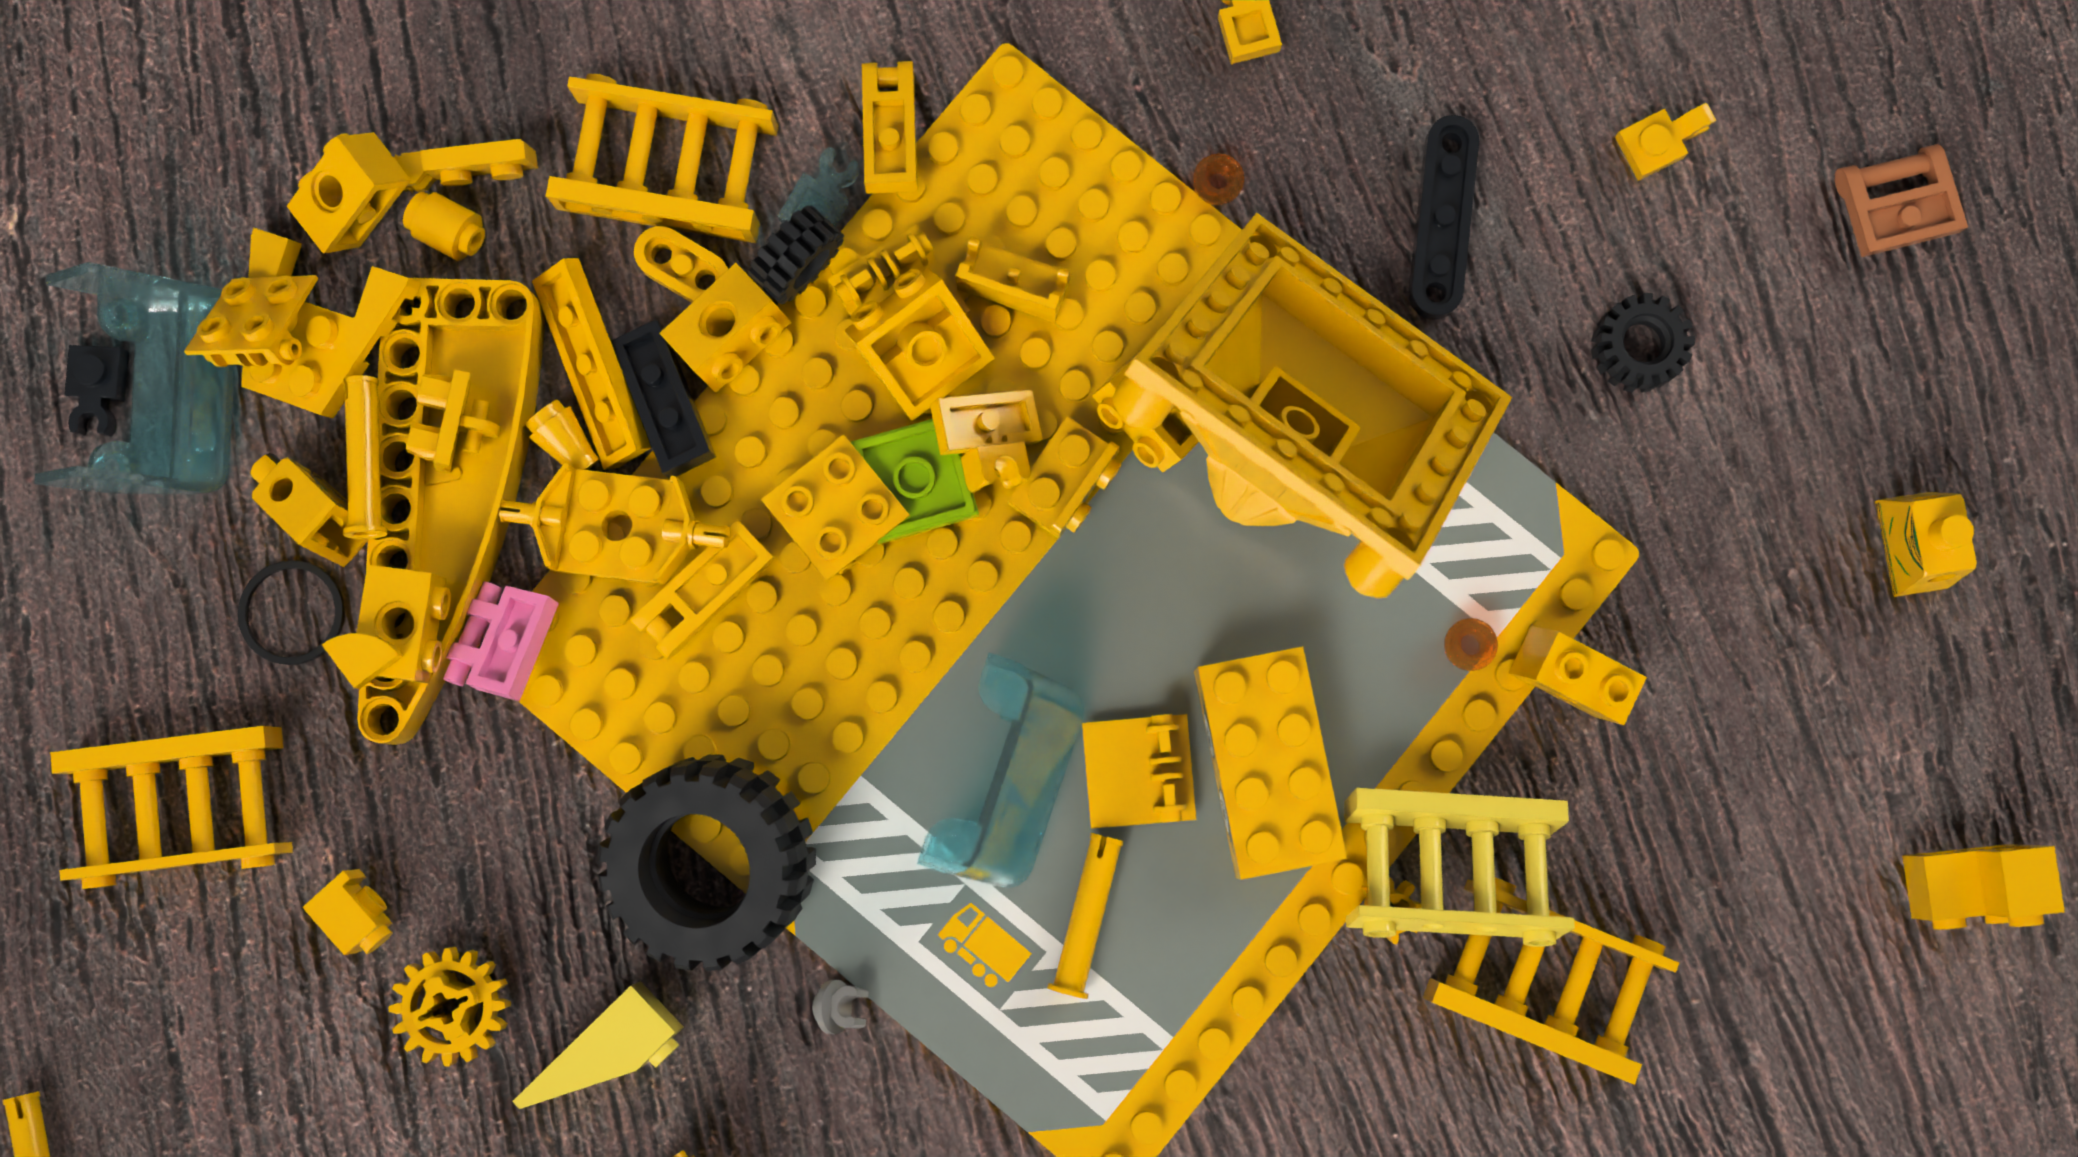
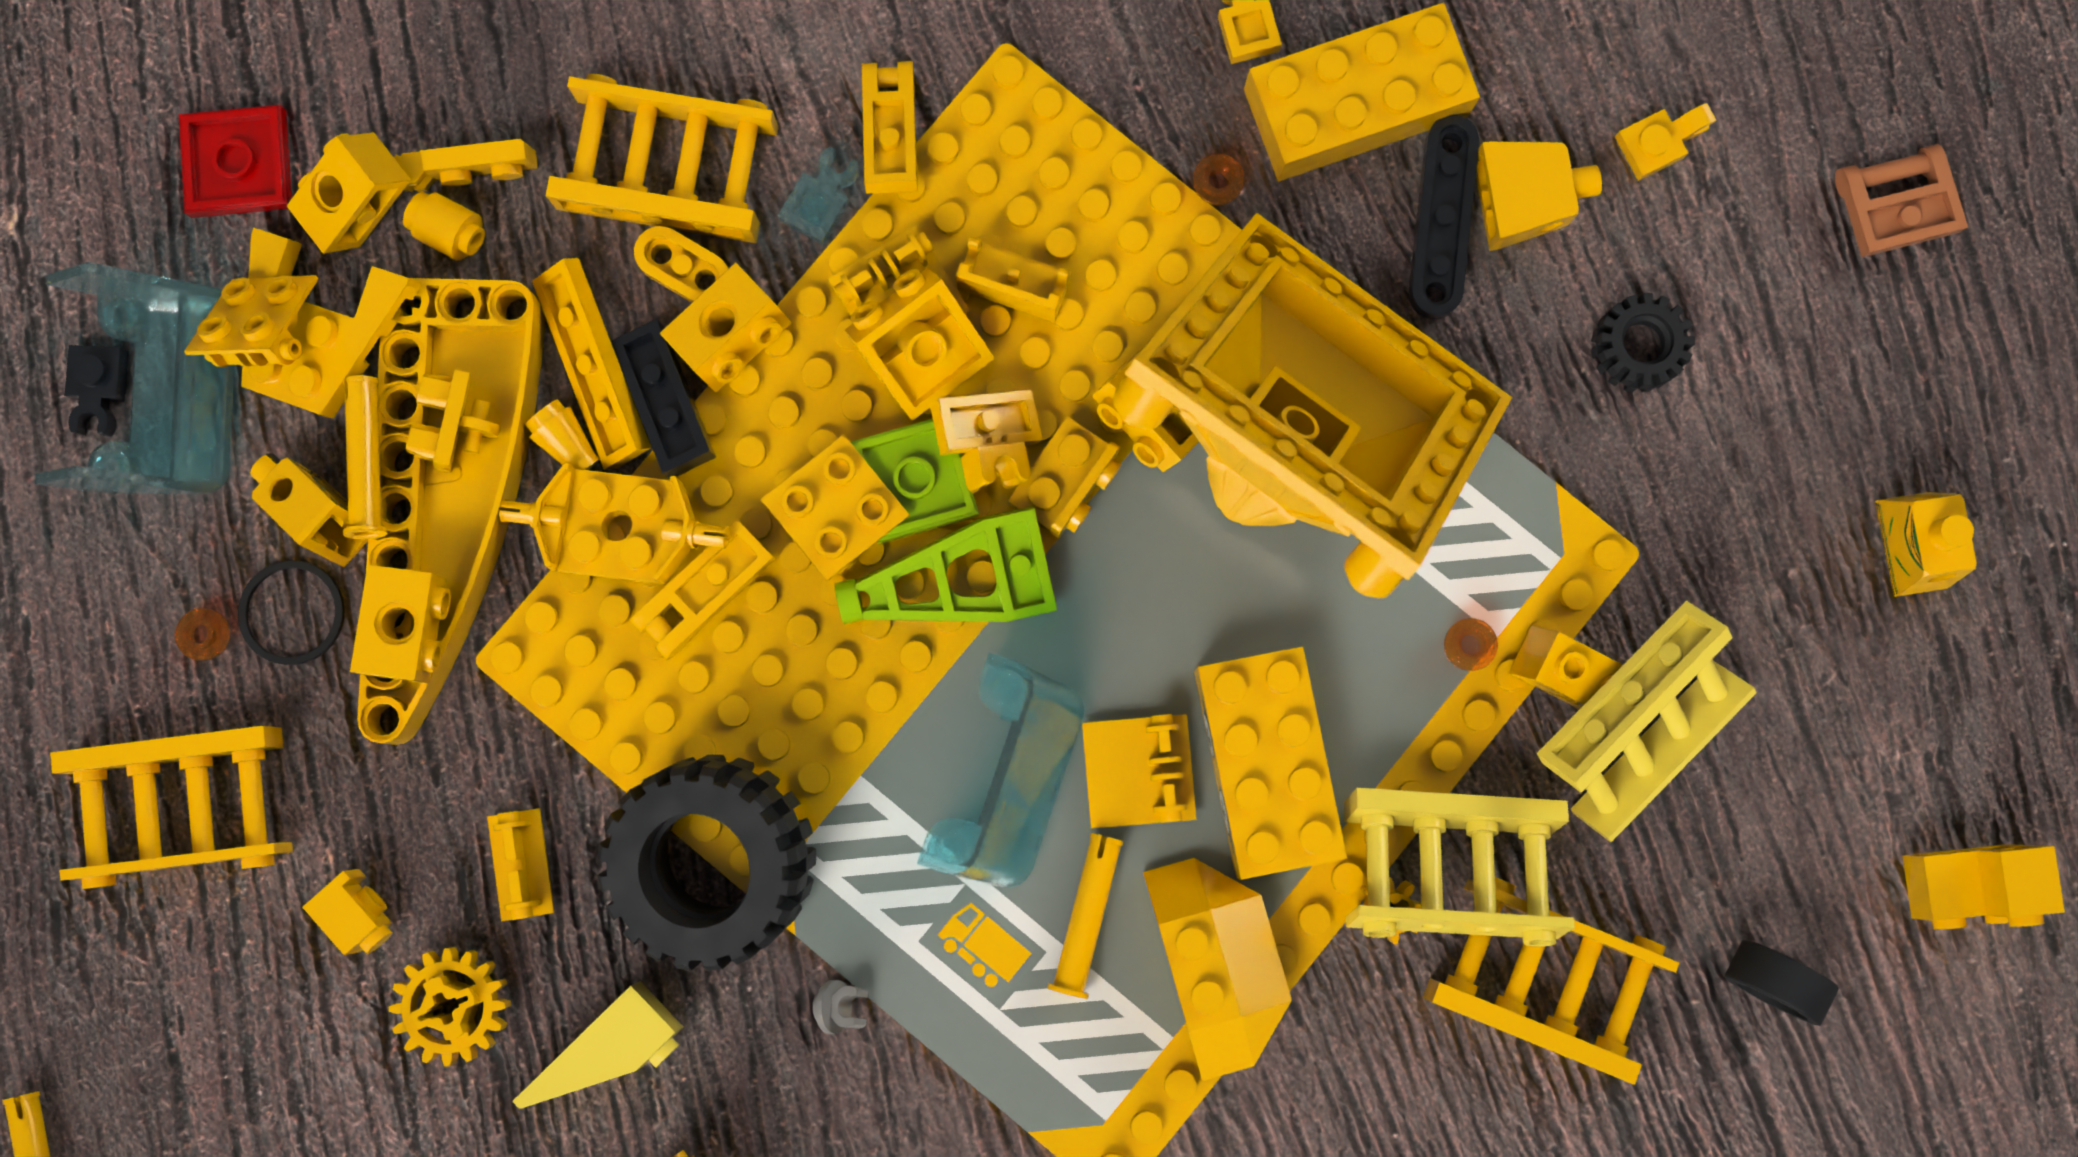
yellow tile [322,633,404,689] -> none
bright pink plate [443,582,559,701] -> none
black tyre [748,205,844,305] -> none
none -> clear orange plate [175,608,230,661]
none -> red tile [179,105,292,218]
none -> yellow hinge [487,808,555,922]
none -> lime plate [834,506,1057,624]
none -> yellow wedge [1143,858,1292,1081]
none -> yellow brick [1244,3,1480,182]
none -> yellow torso [1476,141,1602,251]
none -> light yellow fence [1536,600,1757,842]
none -> black tyre [1725,940,1839,1026]

